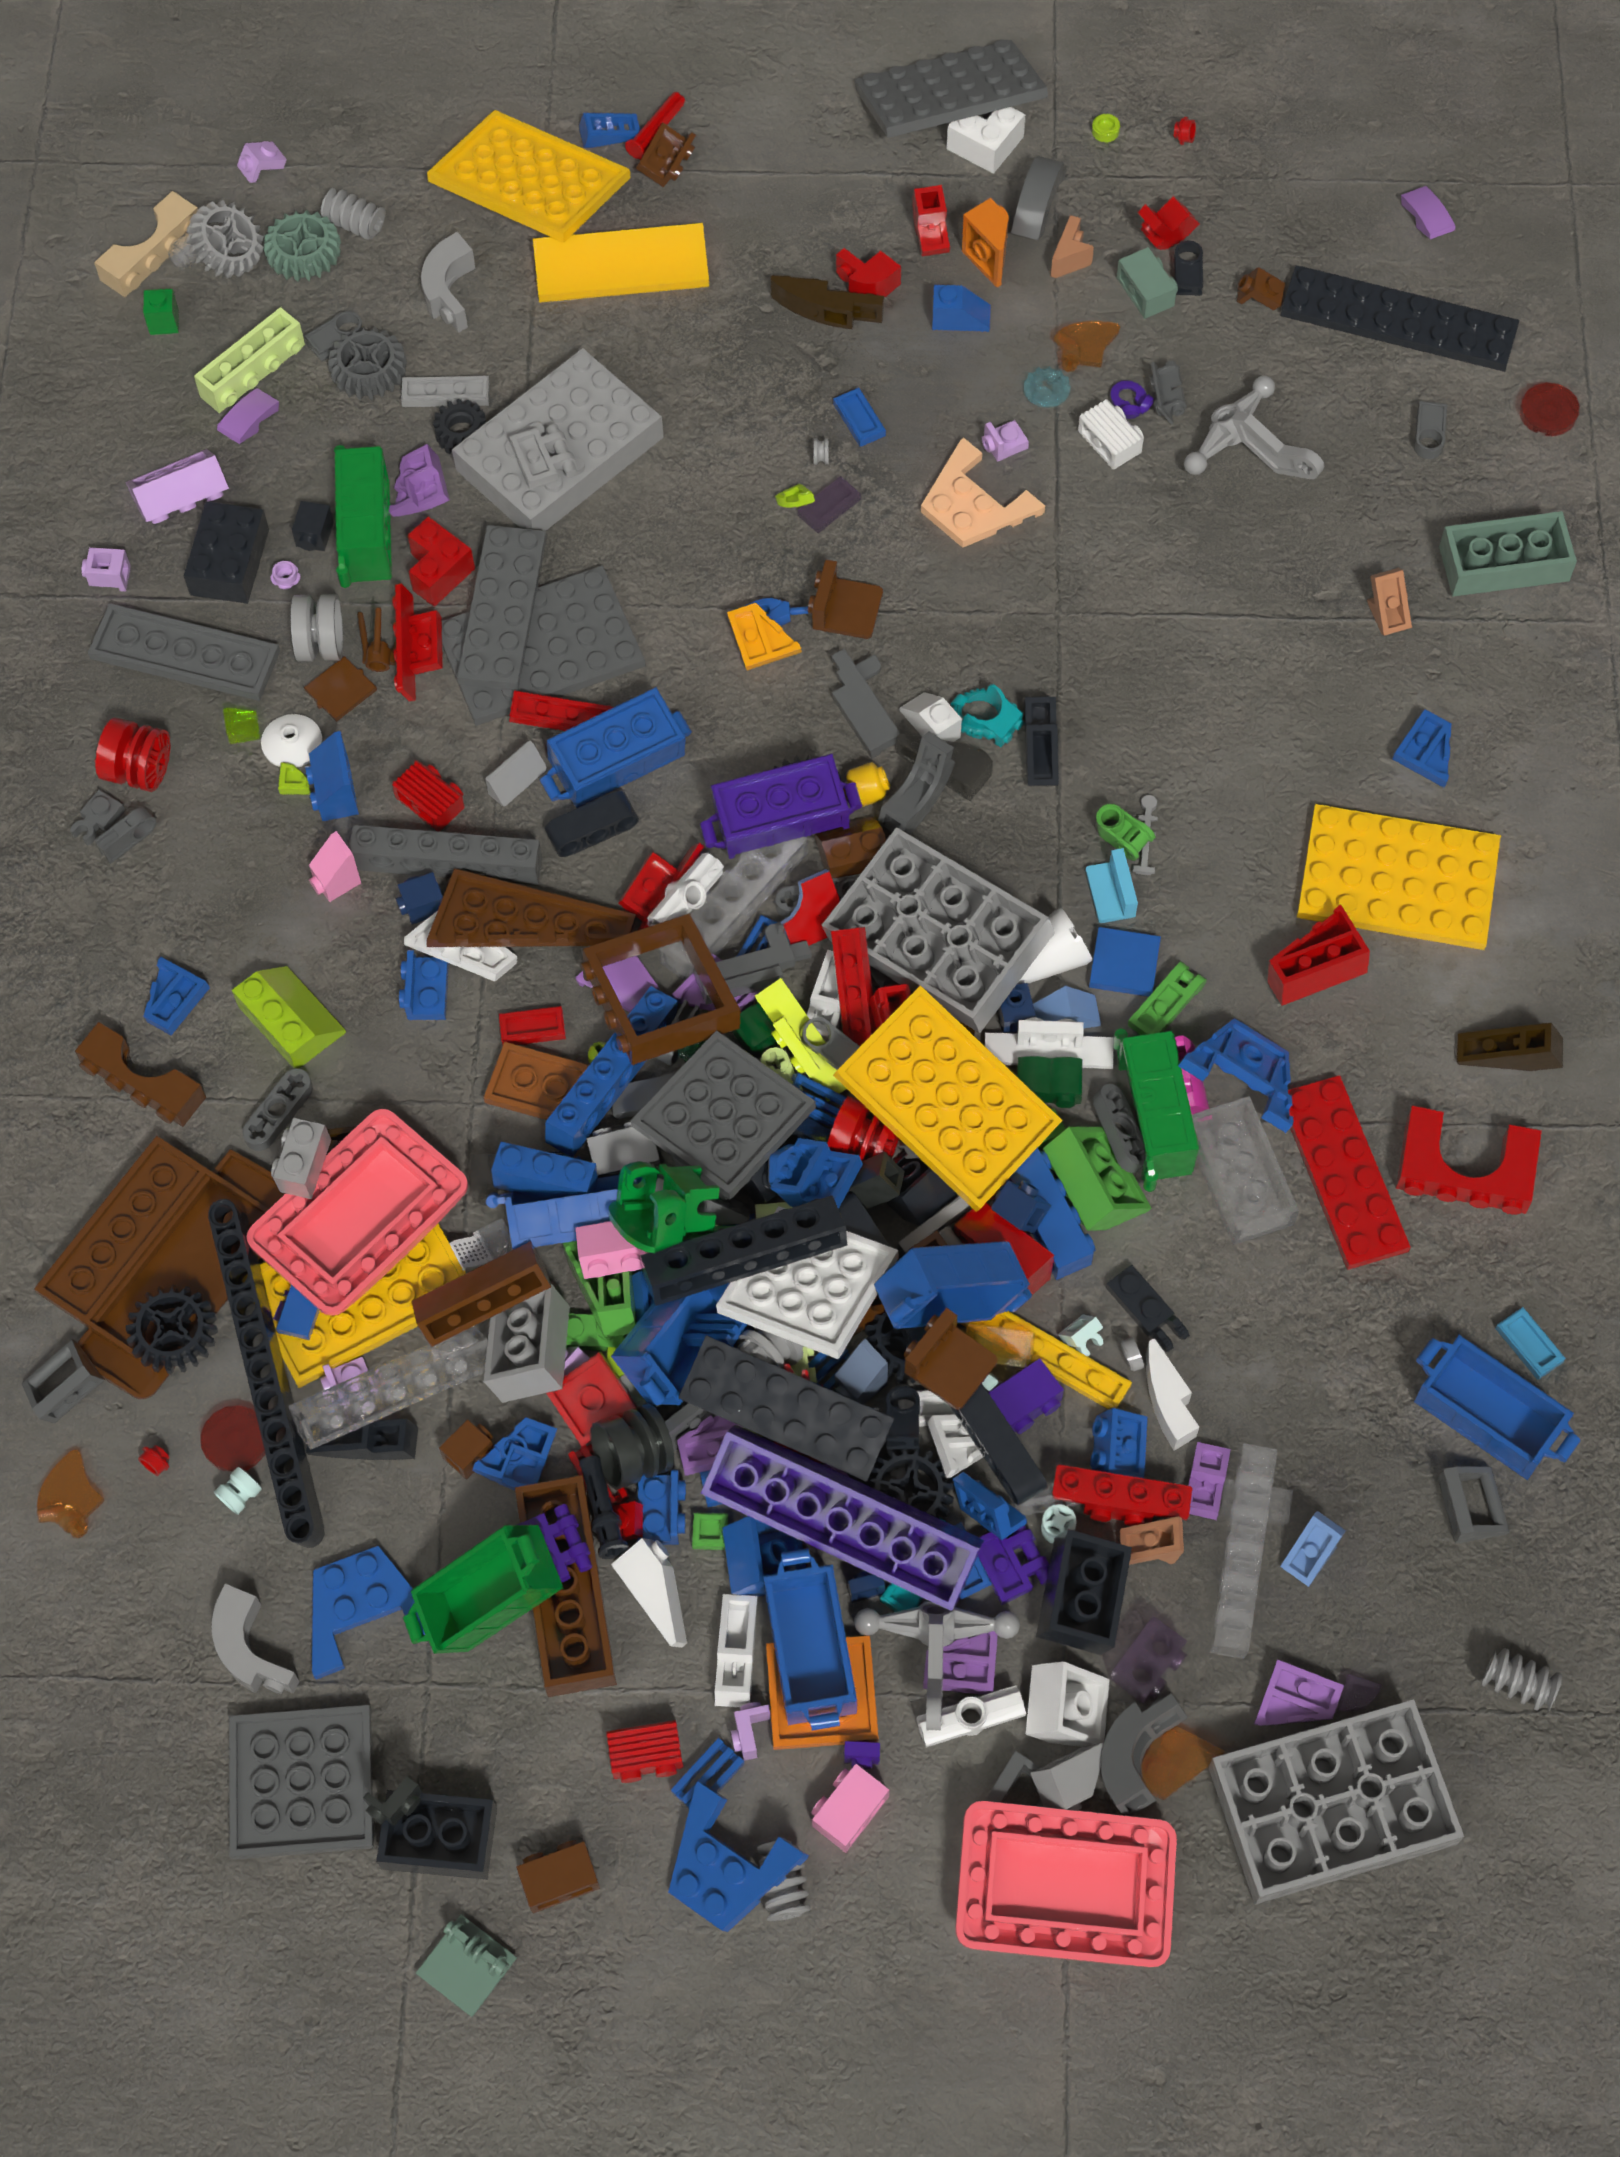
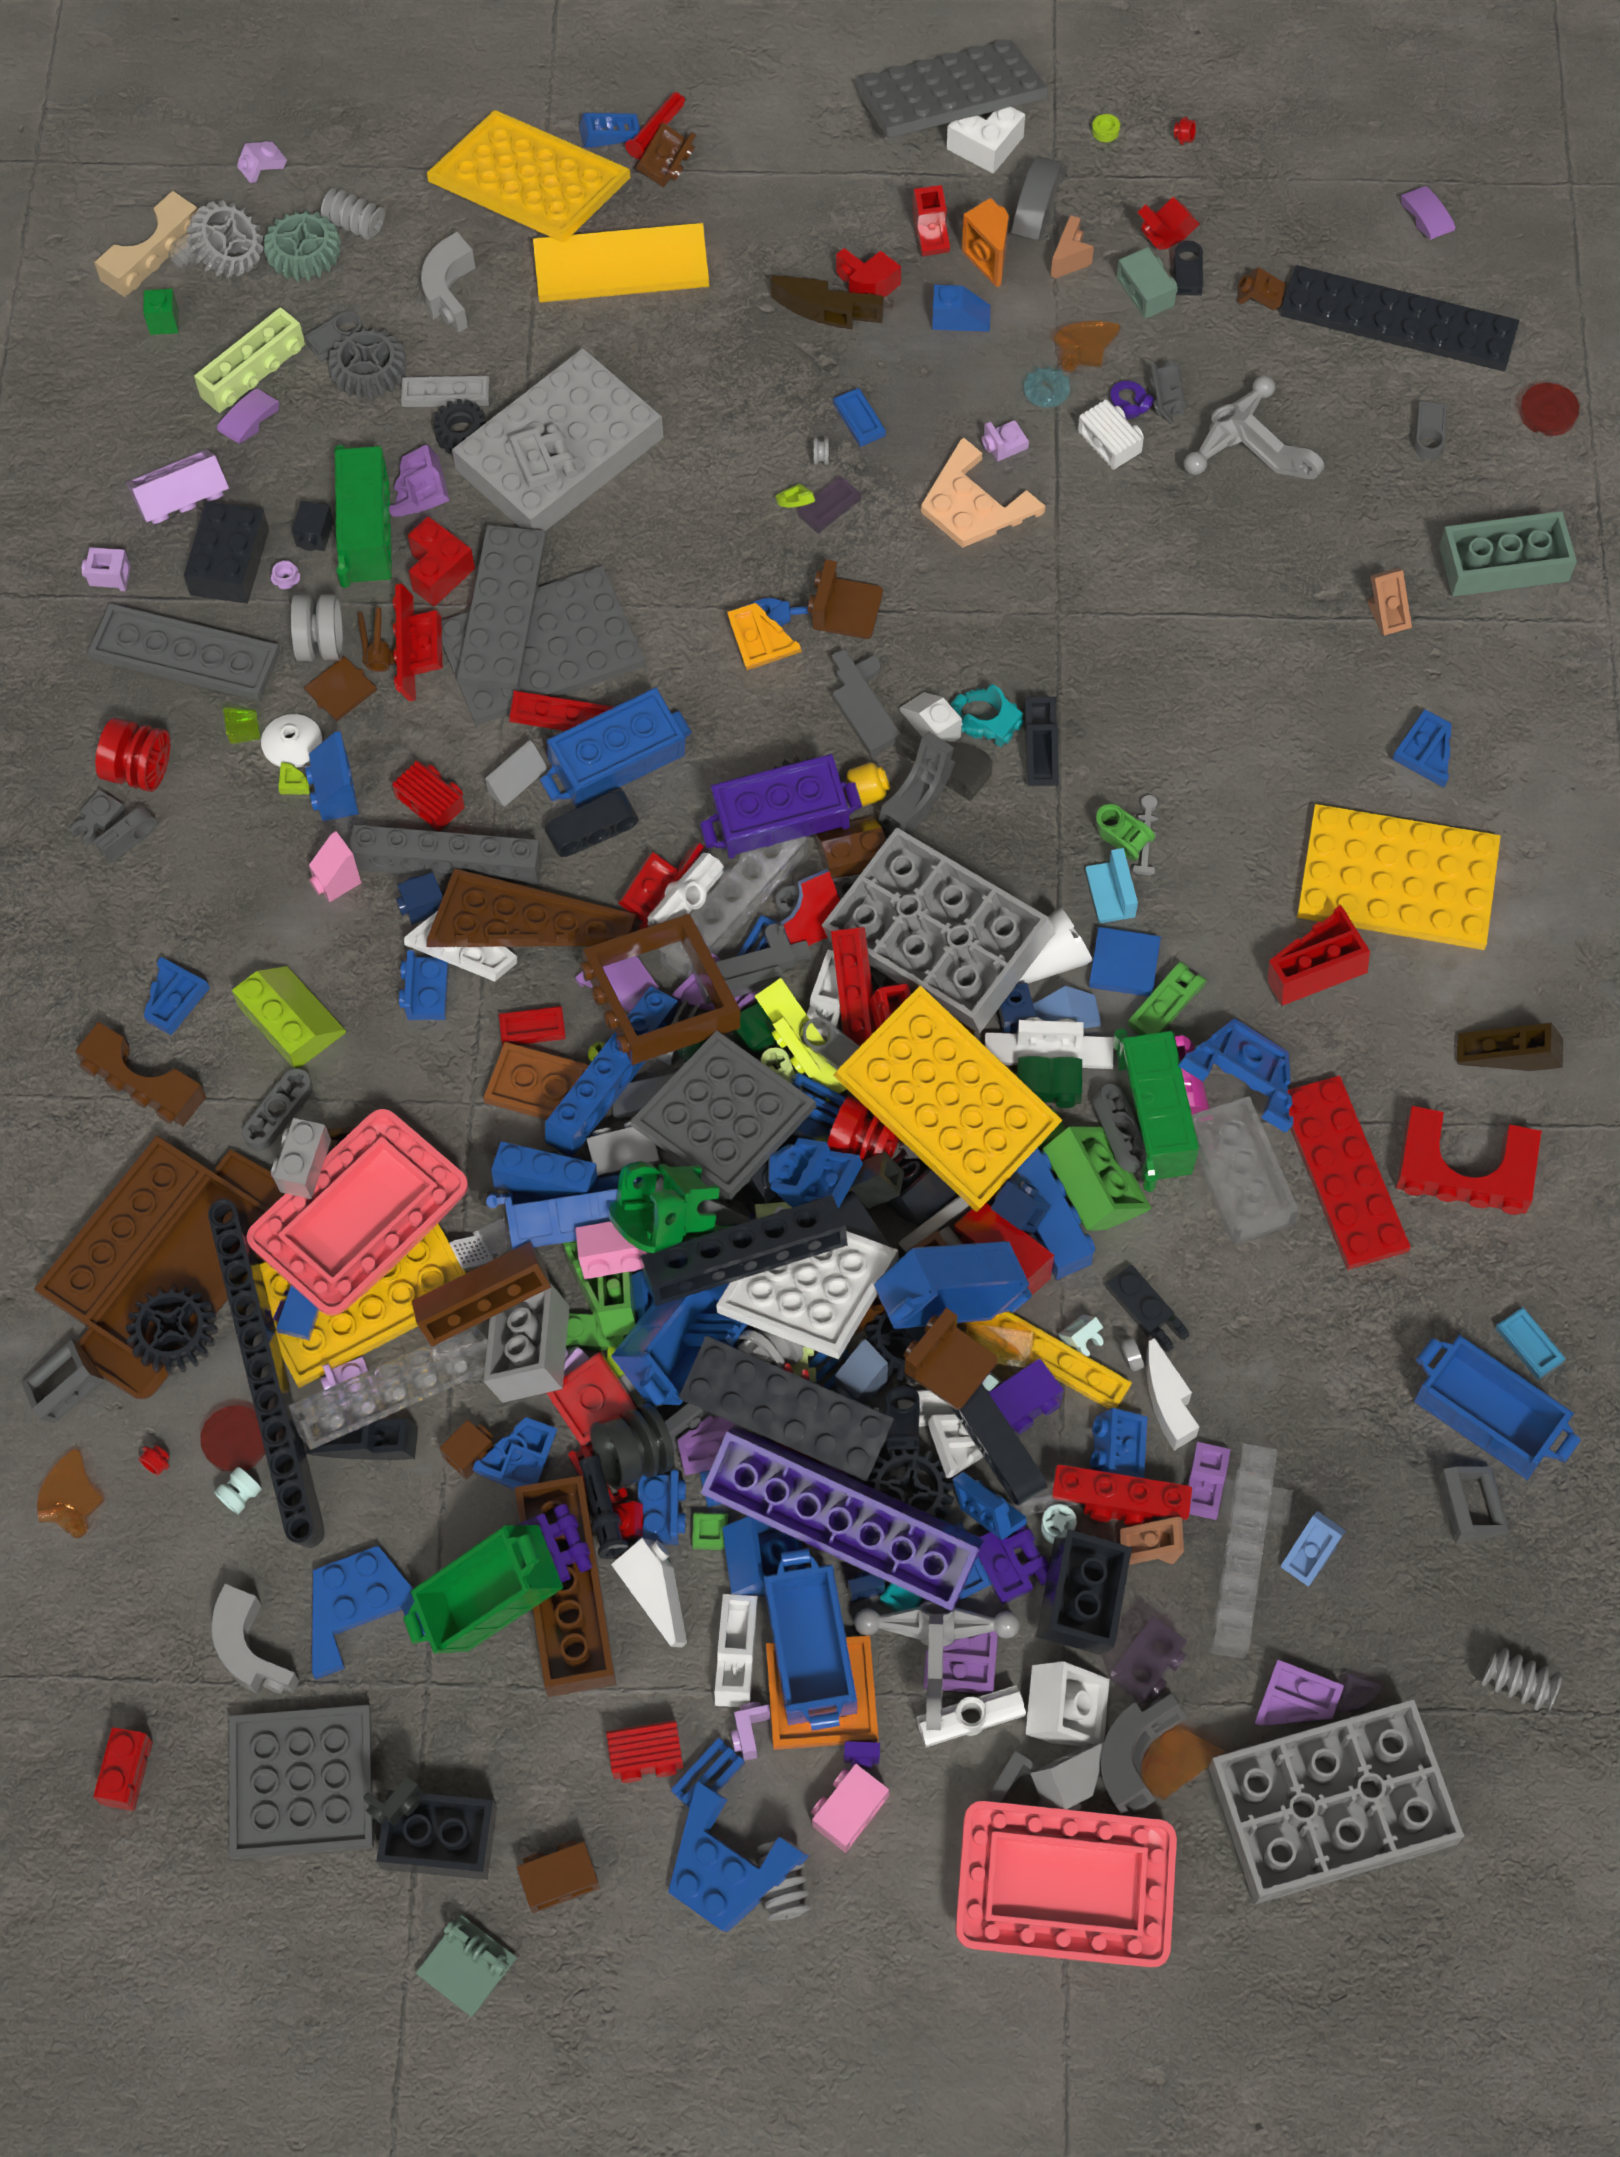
none -> red brick [93,1728,153,1811]

